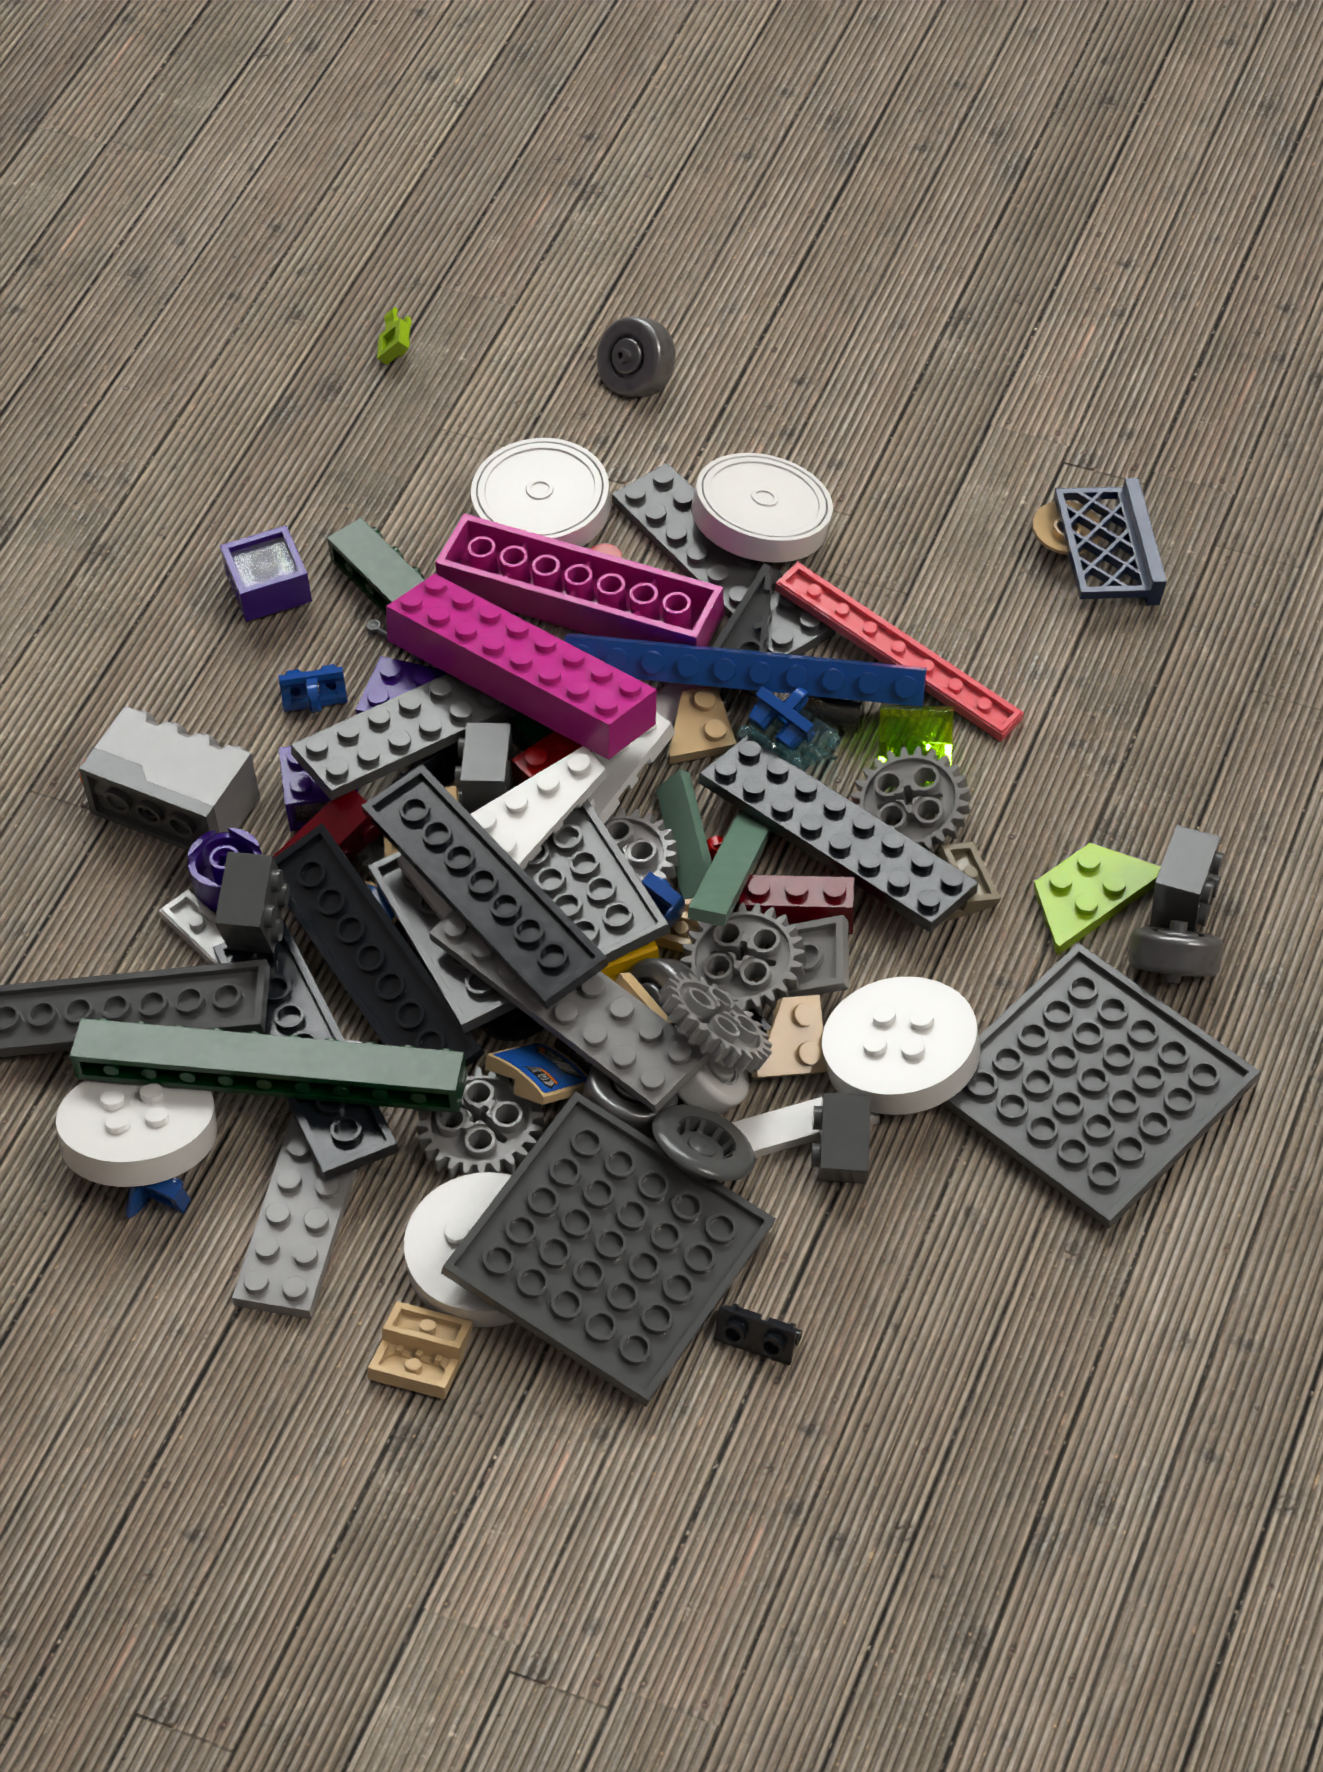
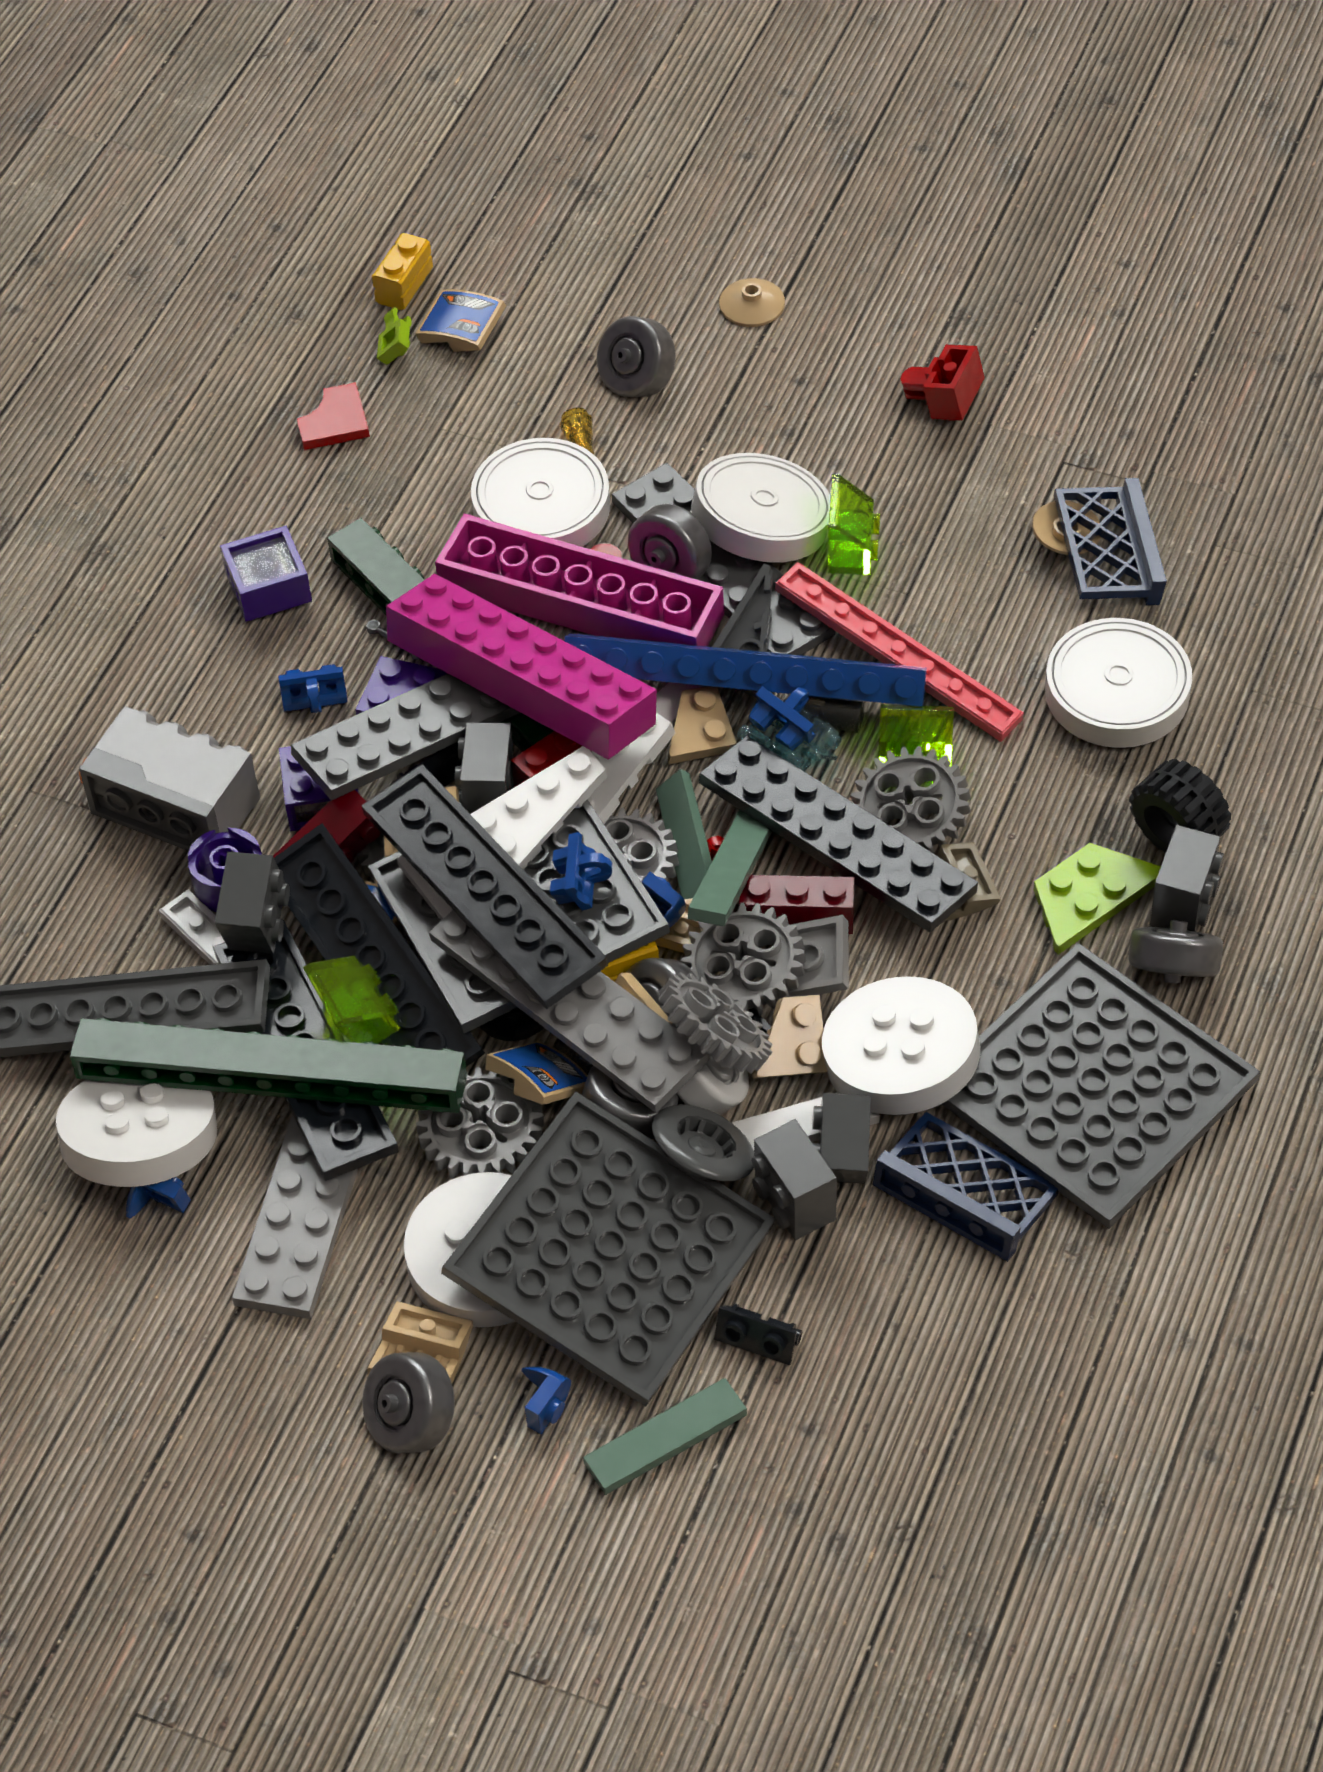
none -> tile [297,382,370,450]
none -> clear neon green slope [303,956,401,1044]
none -> flat silver wheel [362,1352,455,1453]
none -> yellow brick [372,233,433,310]
none -> slope [415,289,506,352]
none -> blue plate [521,1367,572,1434]
none -> blue hips [550,832,613,911]
none -> clear yellow cone [560,408,594,454]
none -> sand green tile [583,1378,747,1495]
none -> flat silver wheel [628,504,712,579]
none -> tan dish [719,278,785,327]
none -> dark grey brick [751,1119,837,1241]
none -> clear neon green slope [828,474,880,575]
none -> dark blue fence [873,1112,1059,1262]
none -> red brick [900,344,985,421]
none -> white brick [1045,618,1192,748]
none -> black tyre [1129,759,1231,854]

